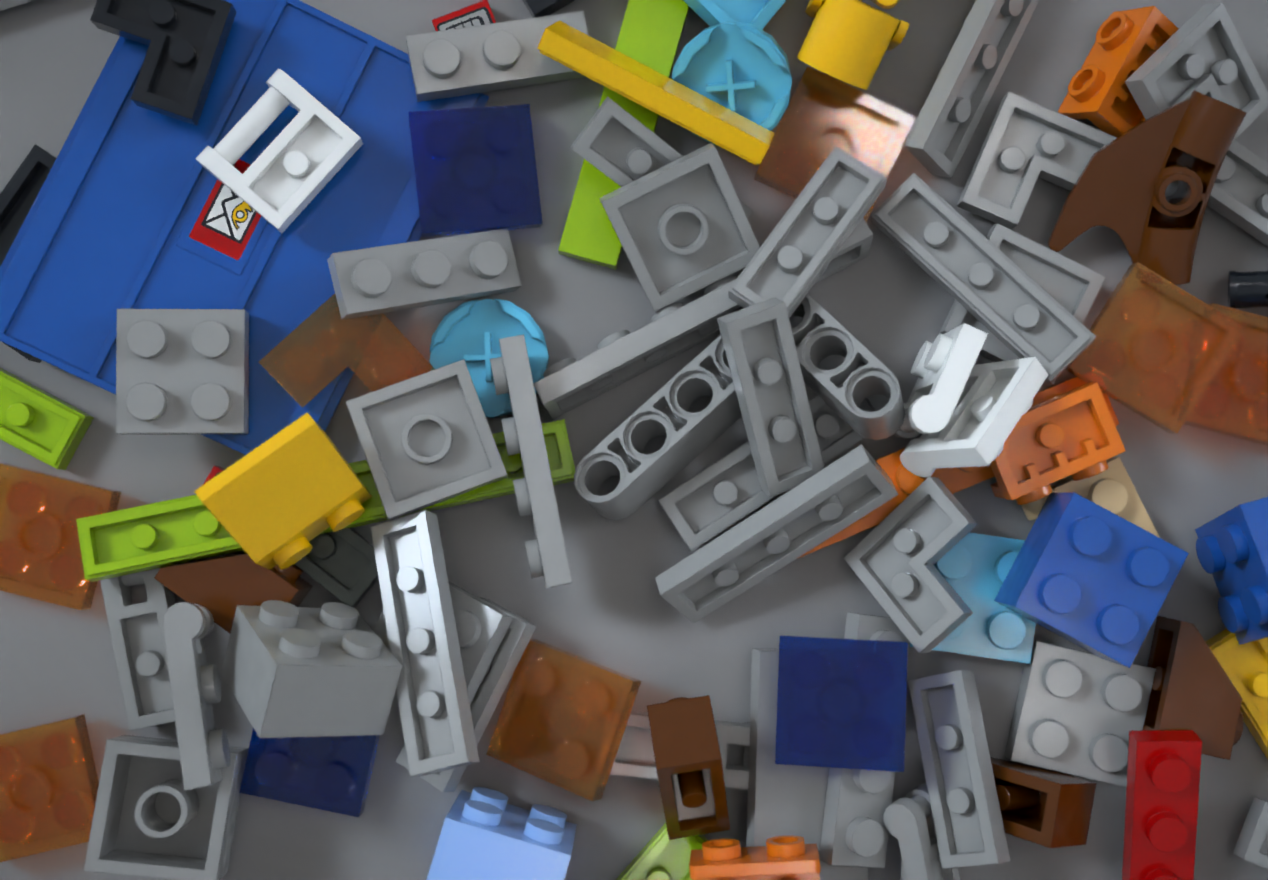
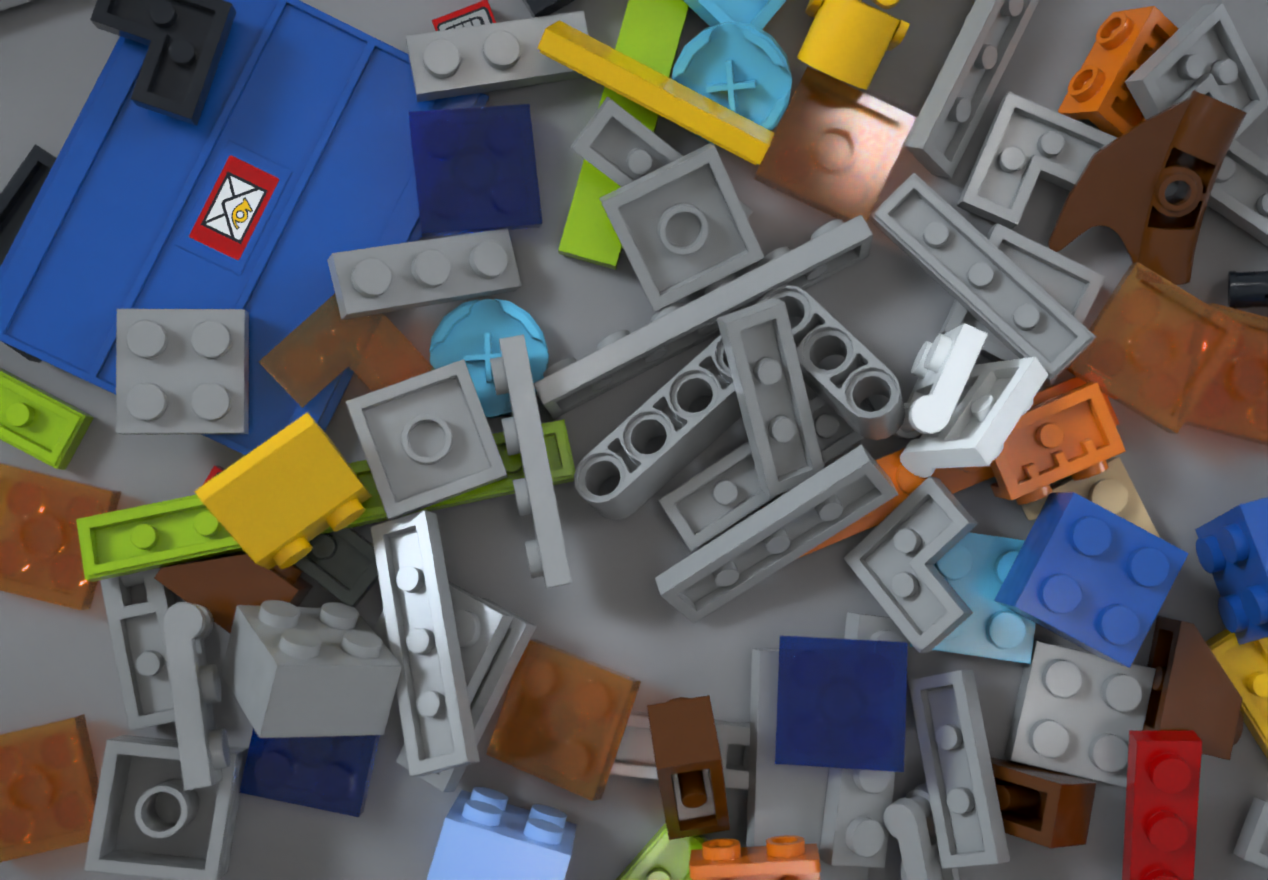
white plate [195,68,363,233] -> none
light grey tile [728,146,887,318] -> none

